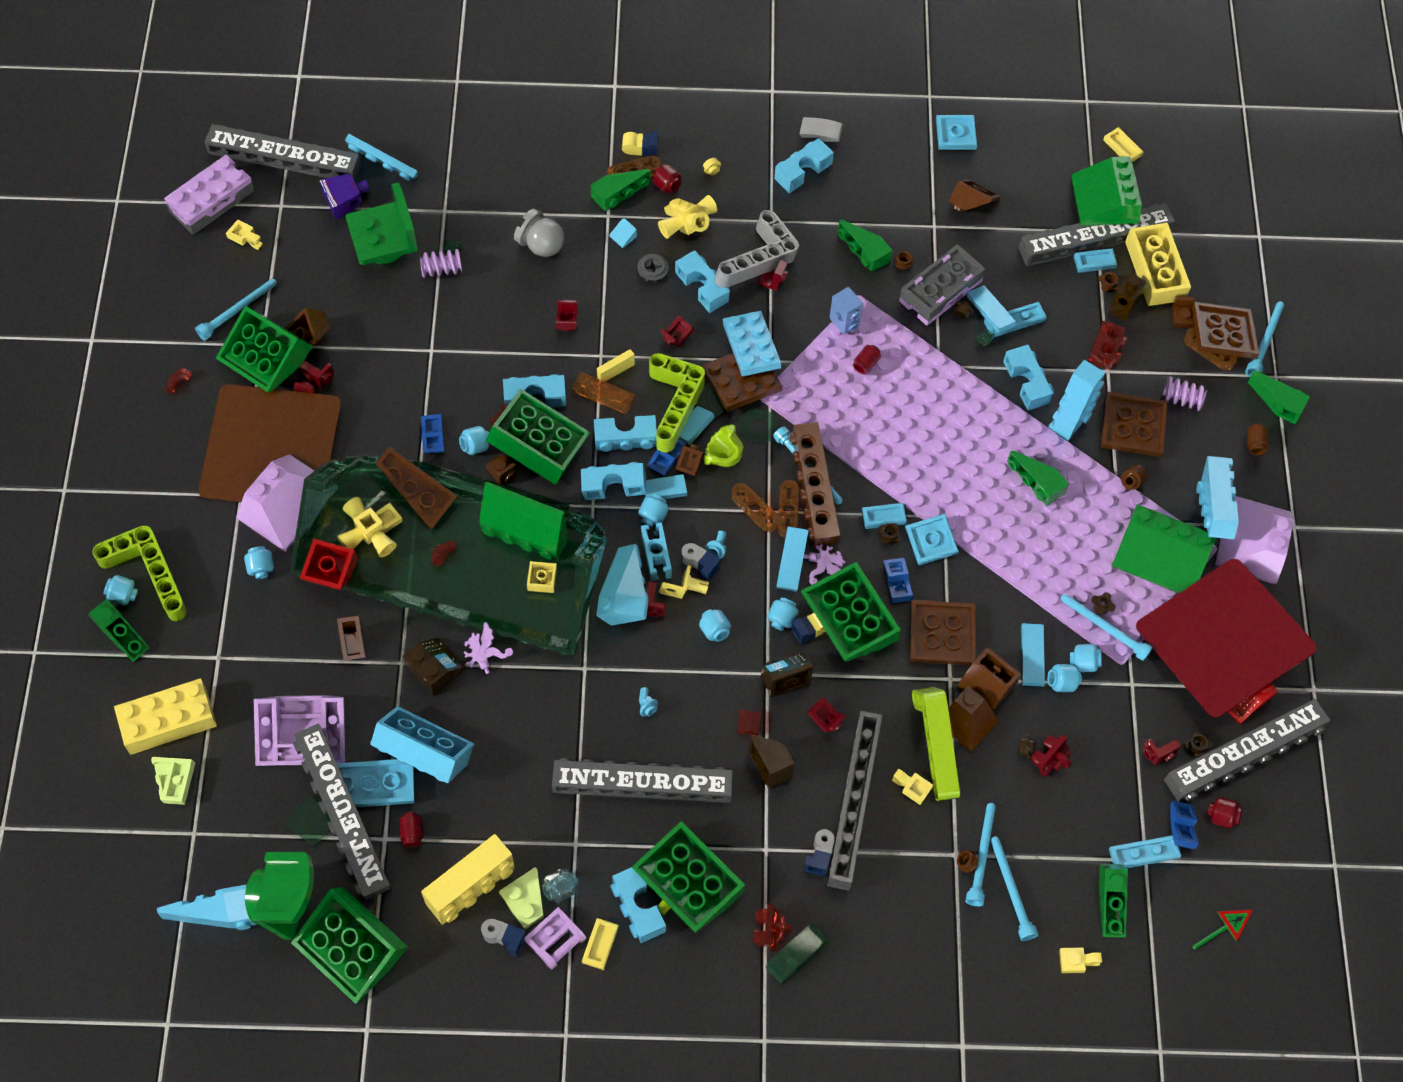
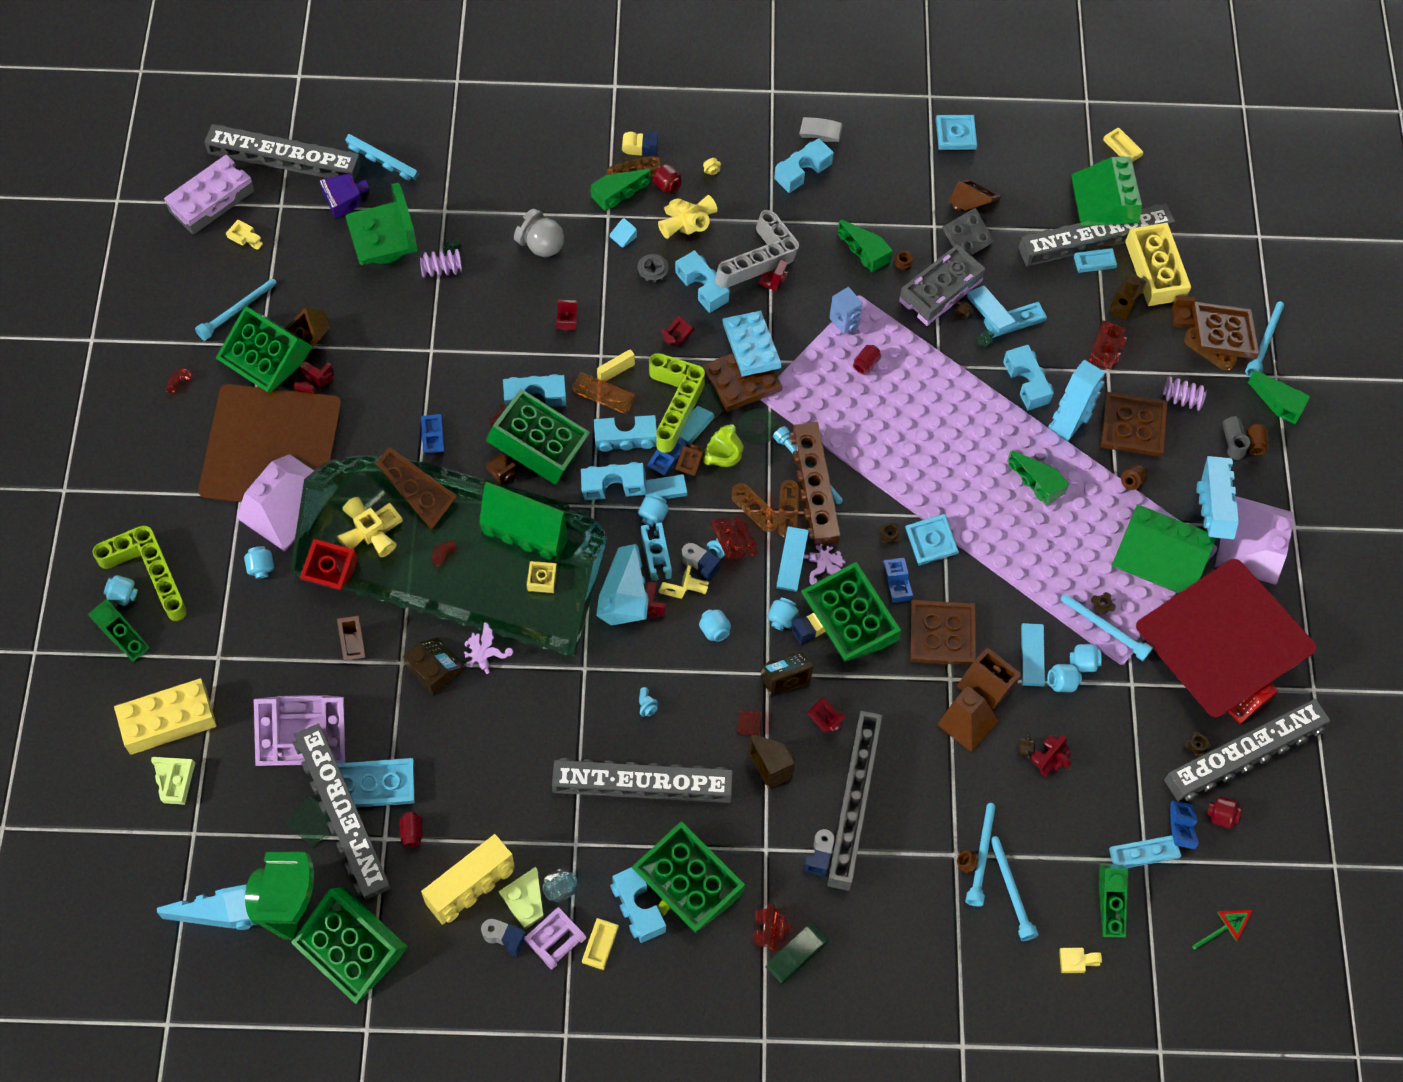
medium azure brick [370,706,474,783] -> none
medium azure head [459,426,489,455] -> none
medium azure tile [862,503,907,529] -> none
light yellow plate [892,769,934,805] -> none
lime beam [912,687,960,801] -> none
reddish brown plate [1098,272,1120,292] -> none
dark red bracket [1142,738,1181,766] -> none
none -> clear red plate [710,516,758,559]
none -> dark grey plate [942,208,994,256]
none -> dark grey piece [1222,416,1250,460]

